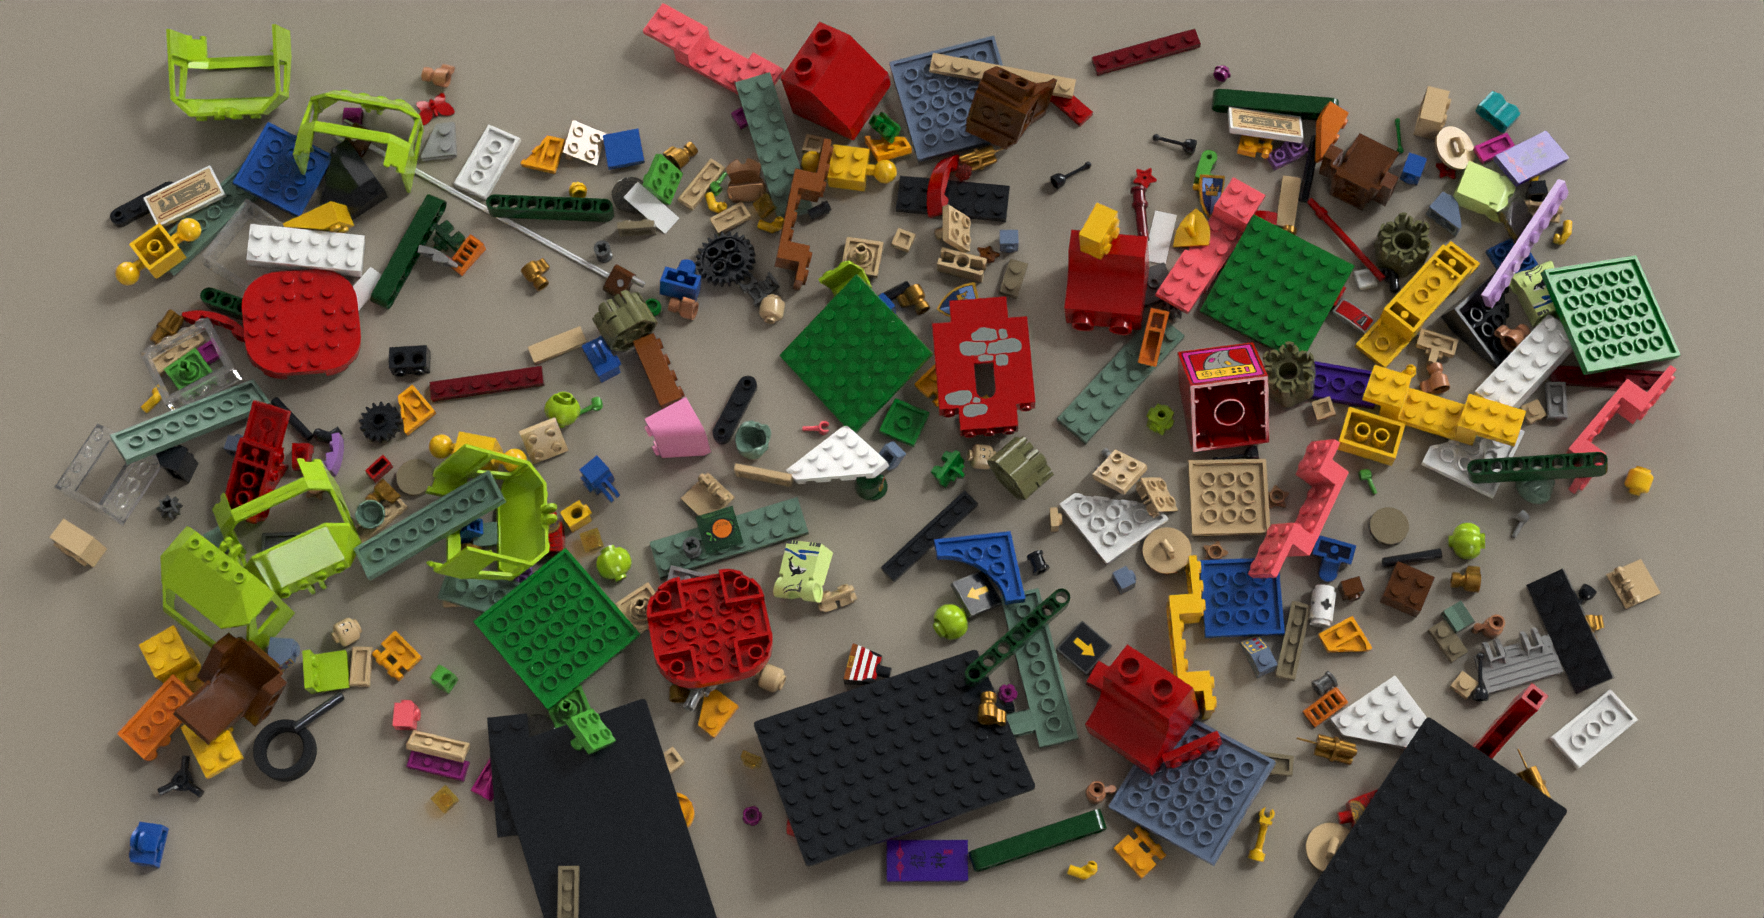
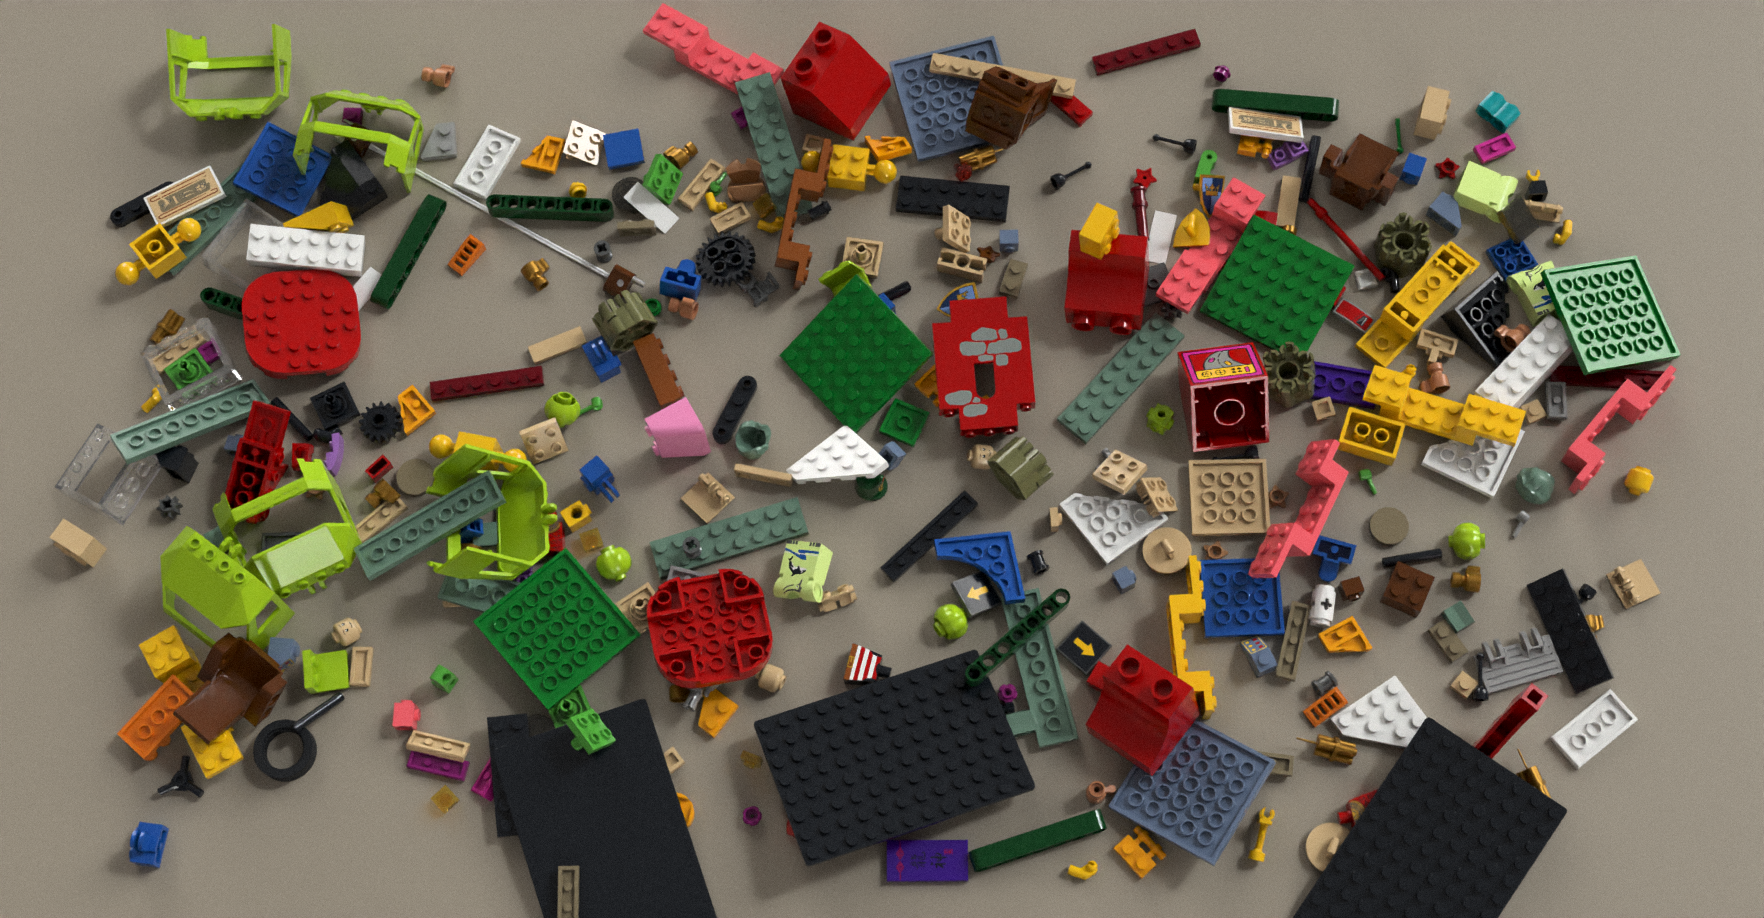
red slope [181,310,245,343] -> none
sand green hair [355,500,385,529] -> none
light orange plate [372,630,423,681] -> none
black brick [389,345,431,377] -> none
red piece [416,93,455,125] -> none
light grey slope [418,245,458,268] -> none
clear green hips [432,220,465,252] -> none
clear green tile [696,506,744,554] -> none
tan head [759,294,785,324] -> none
coral hand [802,421,829,435] -> none
green hips [869,112,901,144] -> none
tan plate [891,228,916,253] -> none
pearl gold piece [896,284,930,315] -> none
red slope [927,154,960,218] -> none
green hips [931,450,965,488] -> none
pearl gold piece [977,691,1006,726] -> none
orange slope [1138,308,1169,367] -> none
red plate [1161,731,1223,769] -> none
orange slope [1315,101,1349,163] -> none
shield [1434,126,1475,170] -> none
dark green beam [1467,452,1608,484] -> none
nougat piece [1471,614,1505,639] -> none
lavender plate [1481,179,1568,308] -> none
tile [1493,131,1569,187] -> none
none -> black plate [310,382,361,431]

